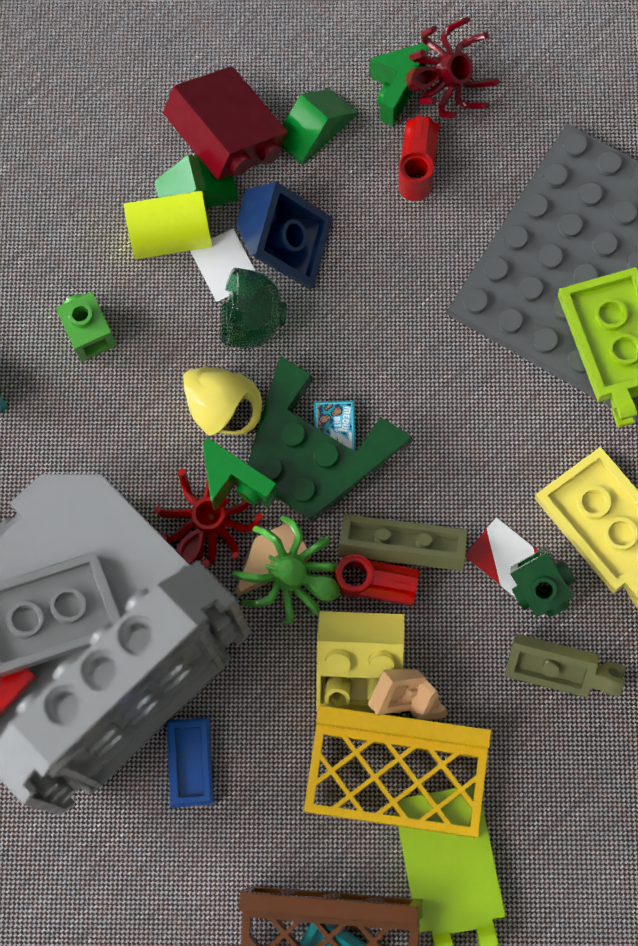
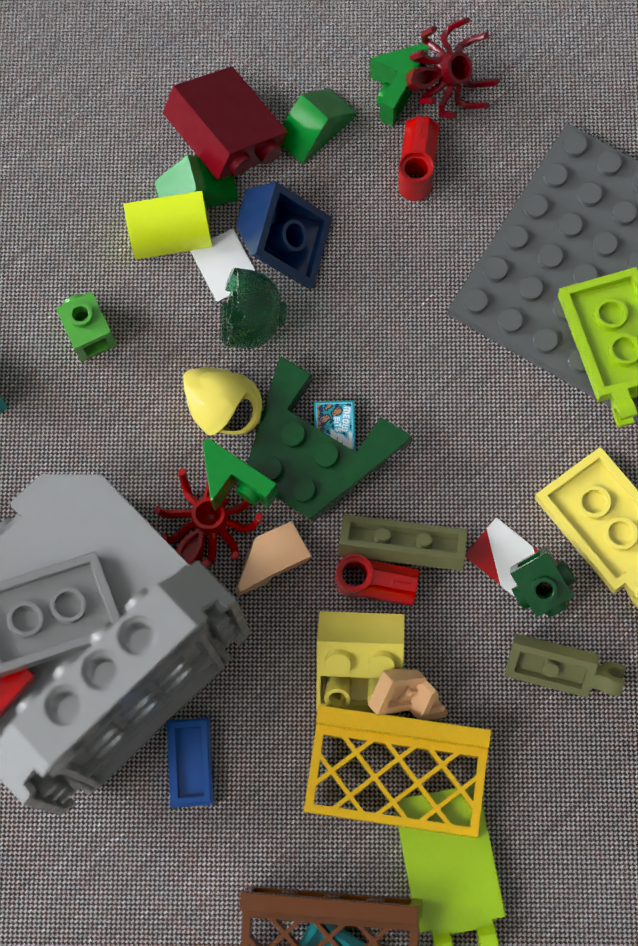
bright green animal [231,515,340,625] -> none

